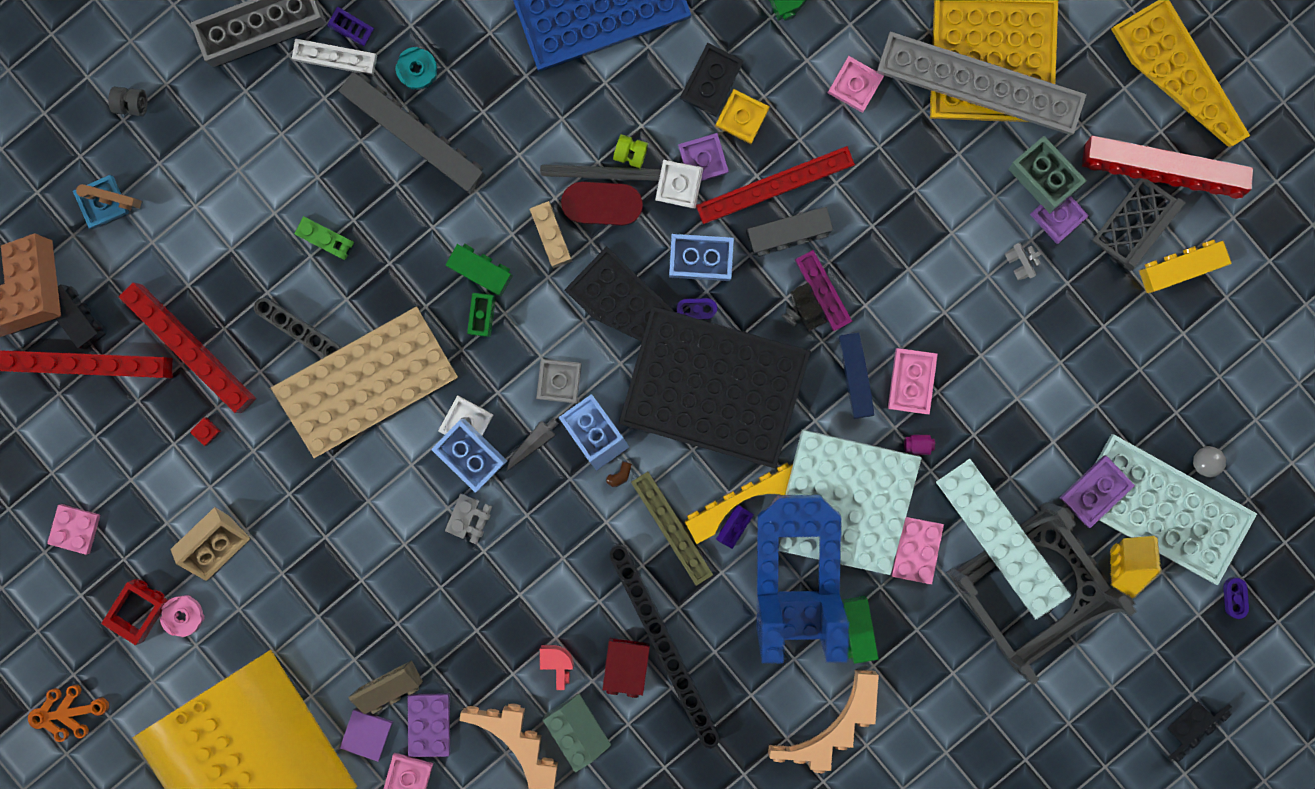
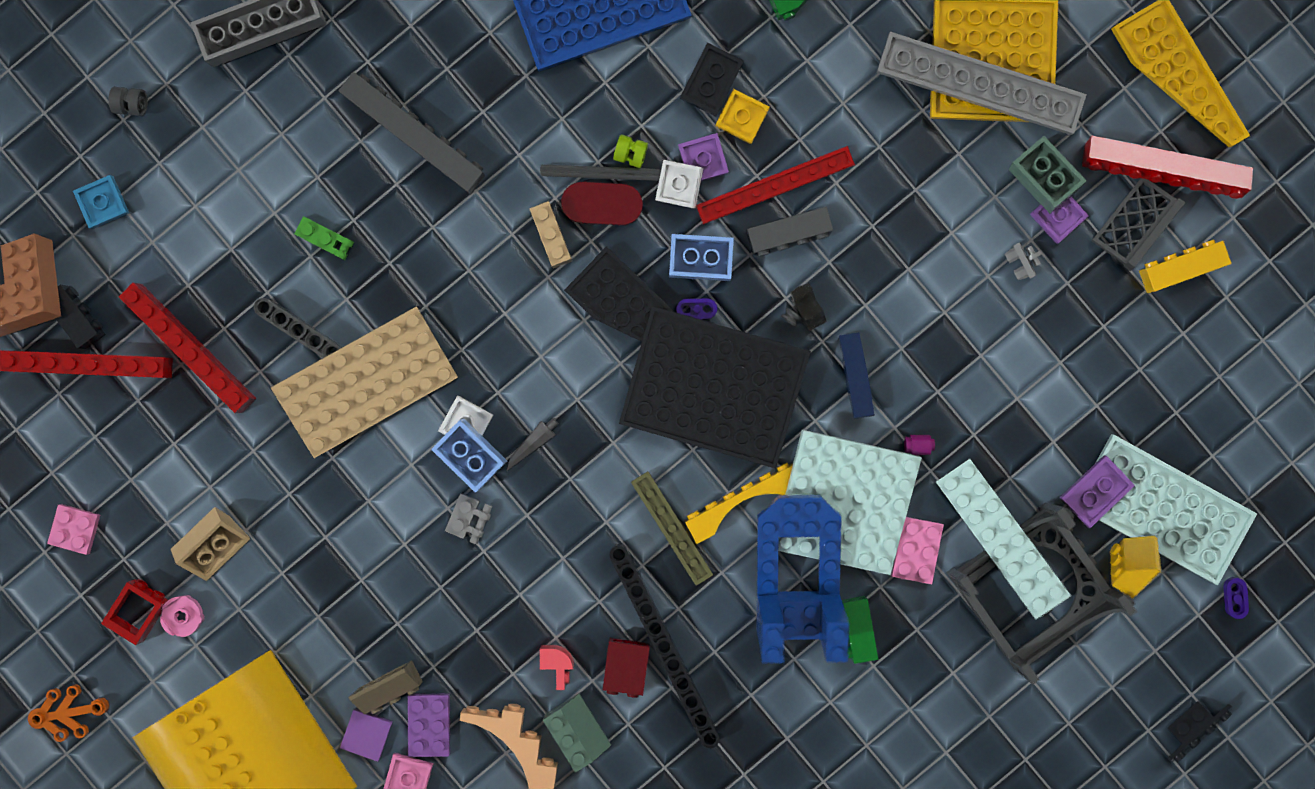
medium nougat plate [76,184,142,210] -> none
red plate [190,417,221,446] -> none
white plate [292,39,377,75] -> none
dark purple slope [327,6,374,46] -> none
teal plate [395,47,437,90] -> none
green brick [445,243,513,297] -> none
green brick [467,293,496,337] -> none
light grey tile [536,359,582,404] -> none
light blue slope [558,394,629,471] -> none
reddish brown arm [606,461,632,487] -> none
dark purple plate [716,505,754,549] -> none
light nougat arch [768,670,879,773] -> none
magenta plate [795,250,852,331] -> none
bright pink plate [828,56,884,113] -> none
bright pink plate [888,348,938,414] -> none
light grey hair [1193,446,1226,478] -> none

